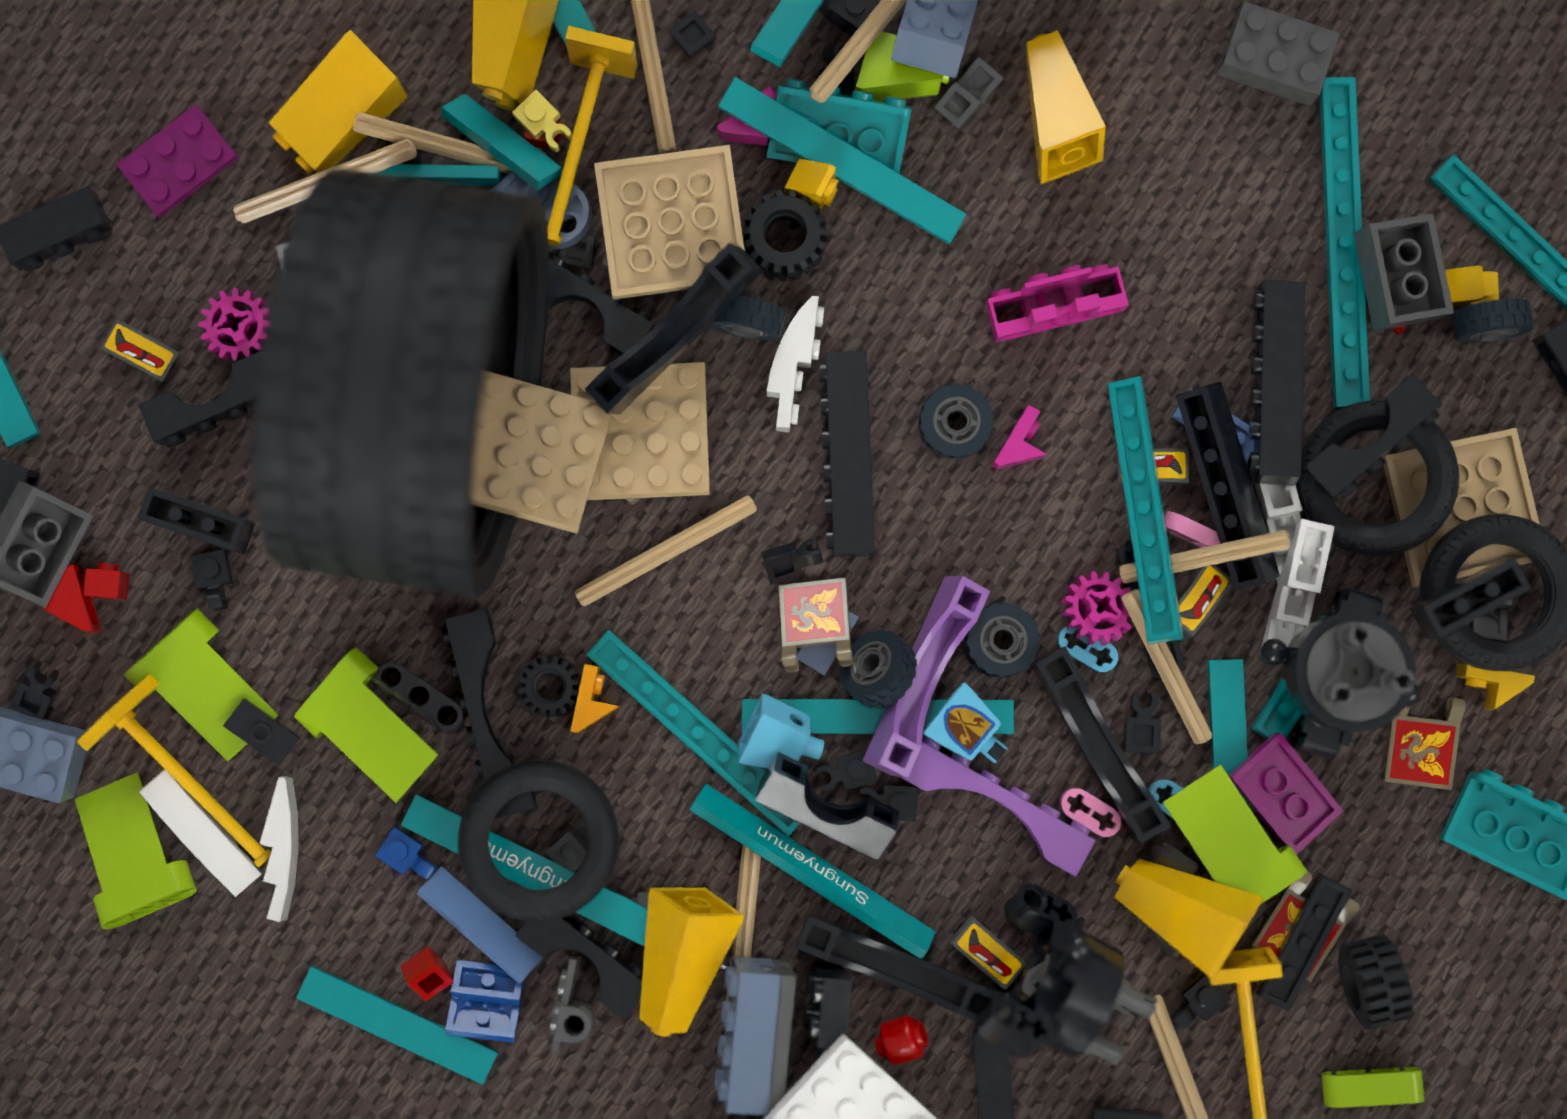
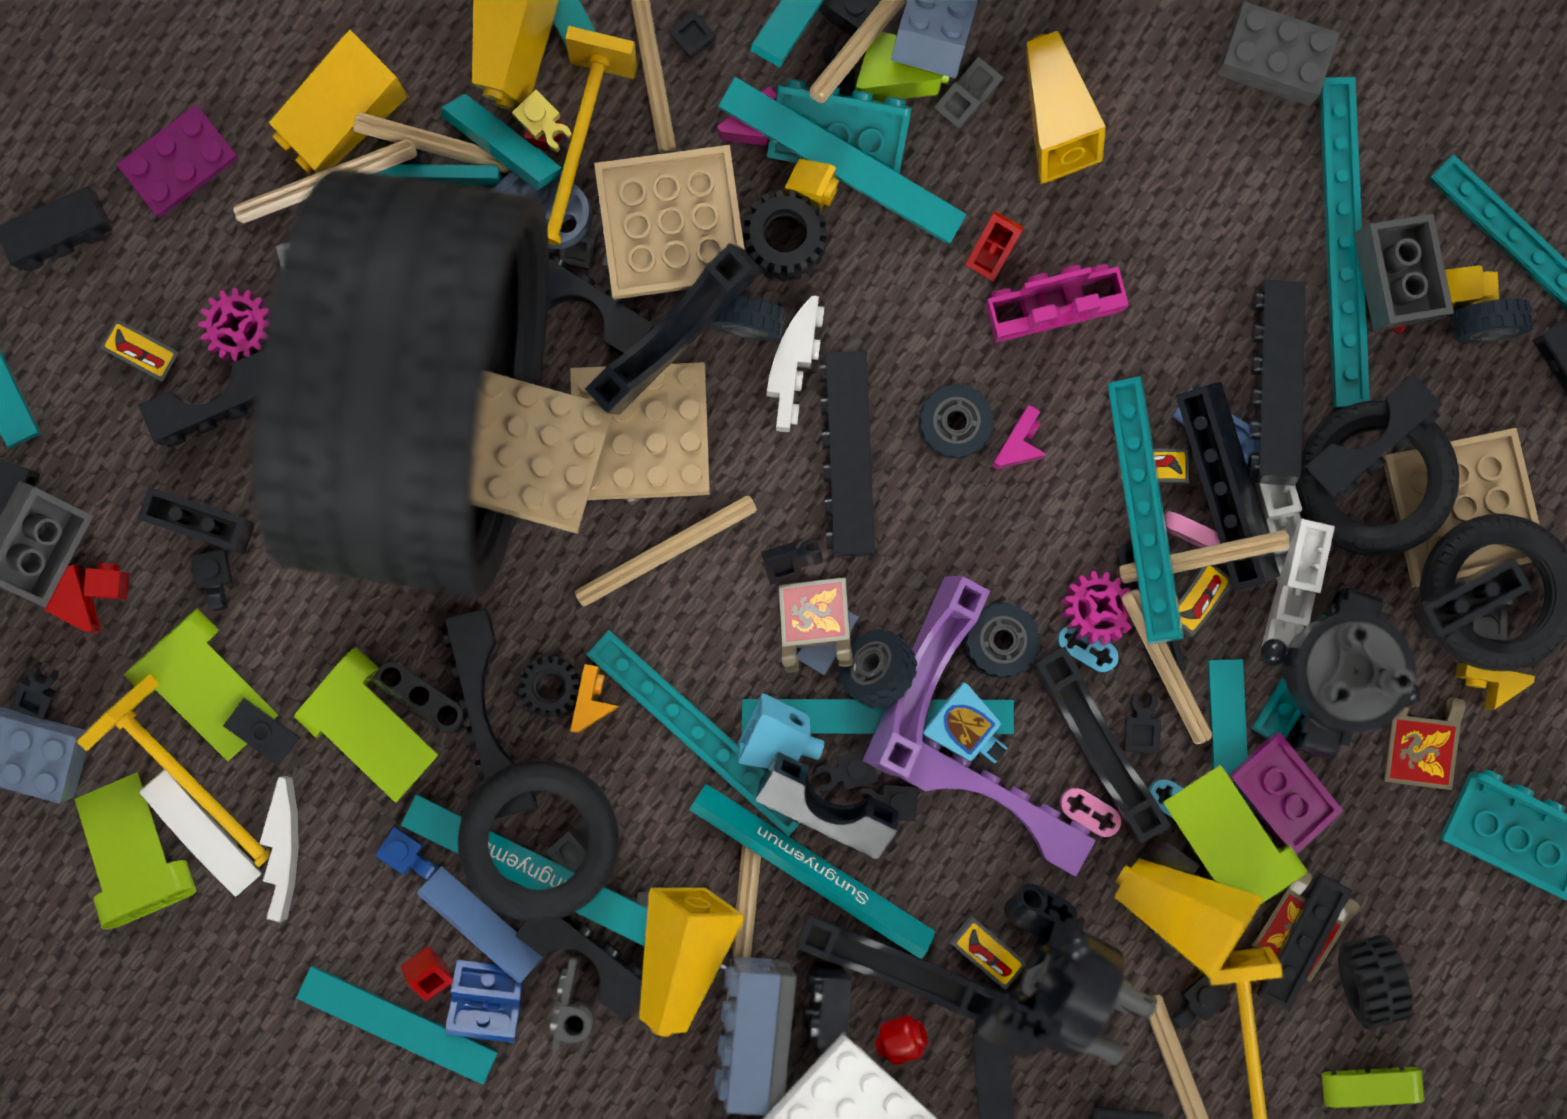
none -> red slope [965,211,1024,281]

